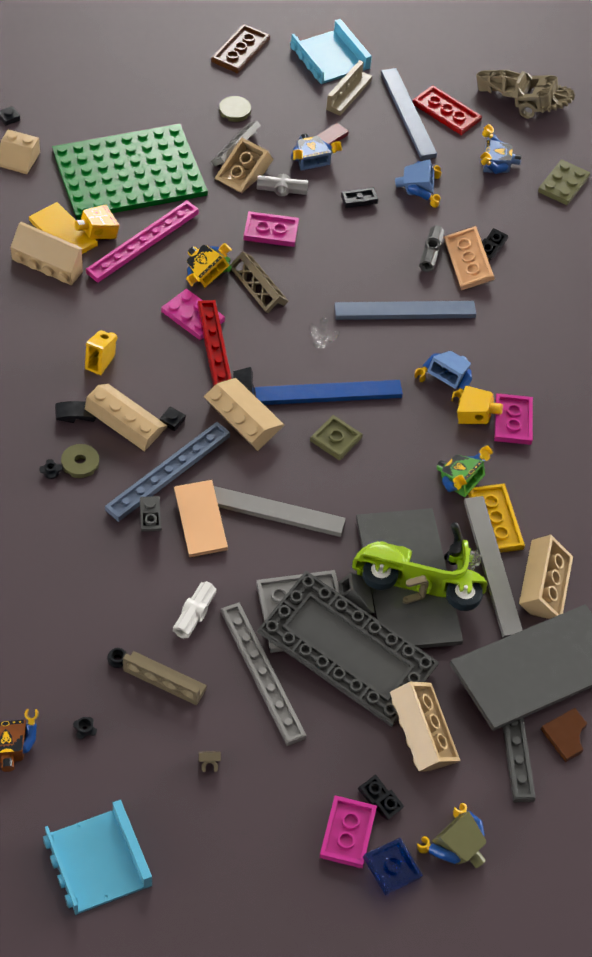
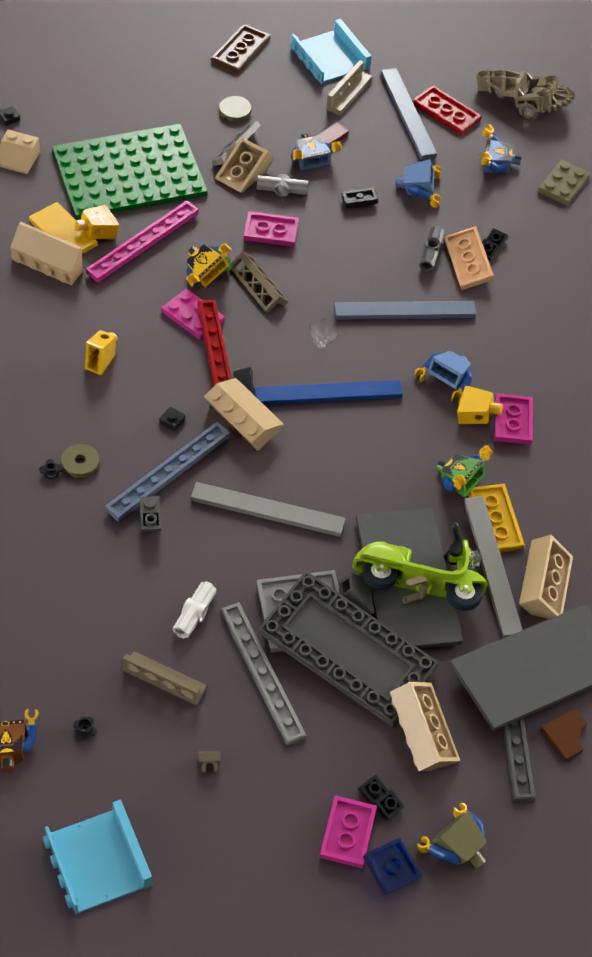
black slope [55,401,97,423] -> none
tan slope [85,384,168,452] -> none
black plate [107,648,127,668] -> none
light nougat tile [174,480,228,557] -> none
olive tile [310,415,363,460] -> none

